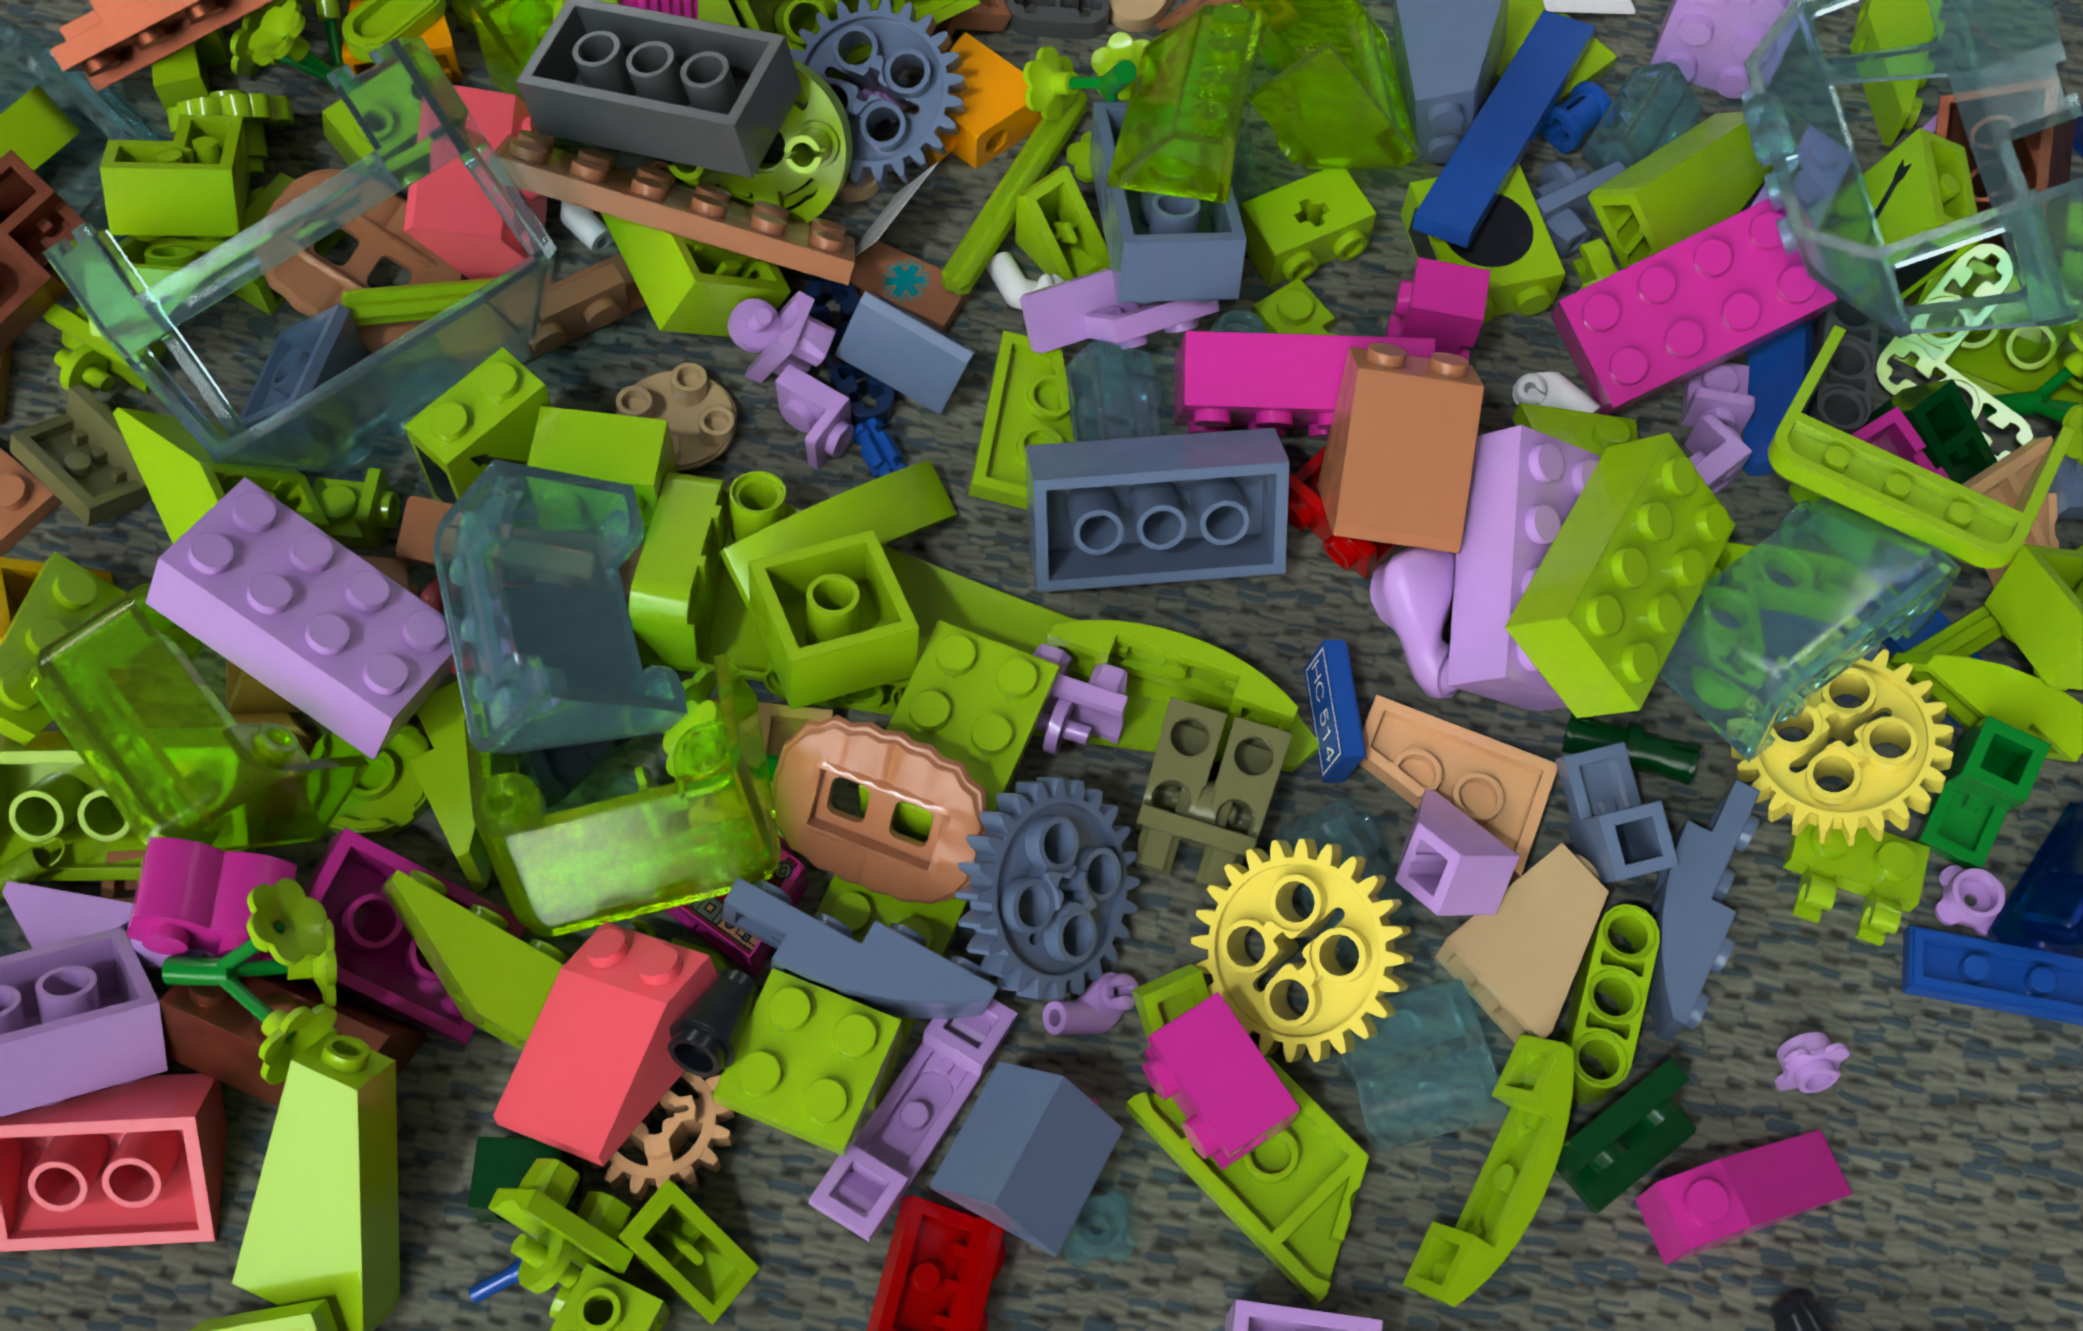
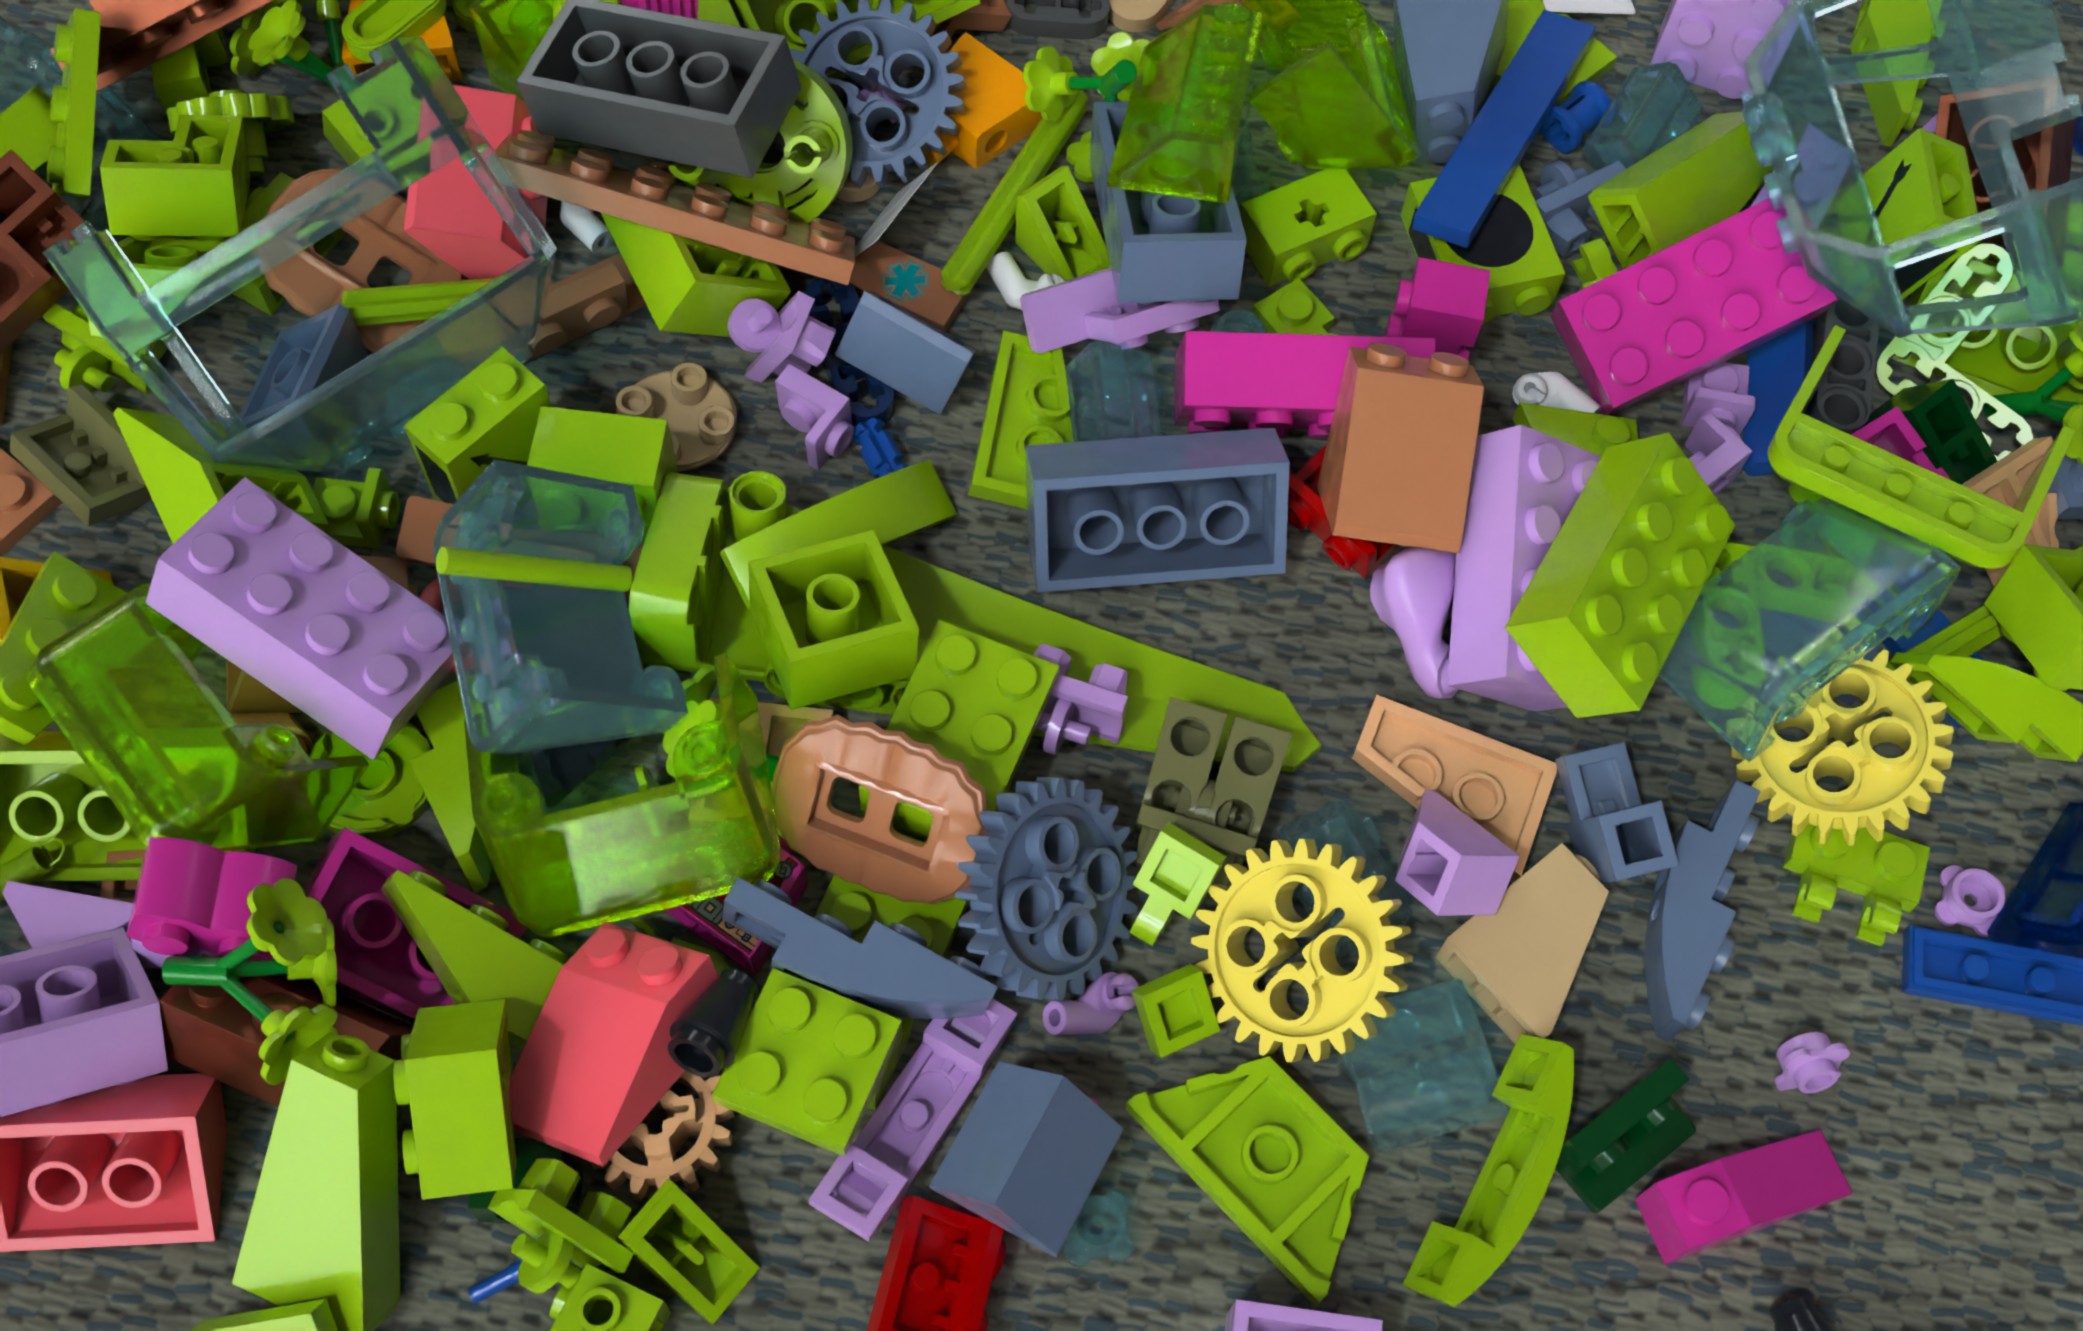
lime slope [1046,620,1298,733] -> none
dark pink brick [1142,992,1300,1171] -> none
blue tile [1304,640,1367,783] -> none
dark green pin [1561,712,1699,785] -> none
lime beam [1561,904,1660,1105] -> none
green brick [1913,715,2051,869] -> none
none -> lime wing [47,8,101,212]
none -> lime brick [393,999,517,1200]
none -> lime bar [436,547,632,592]
none -> lime plate [1129,822,1227,946]

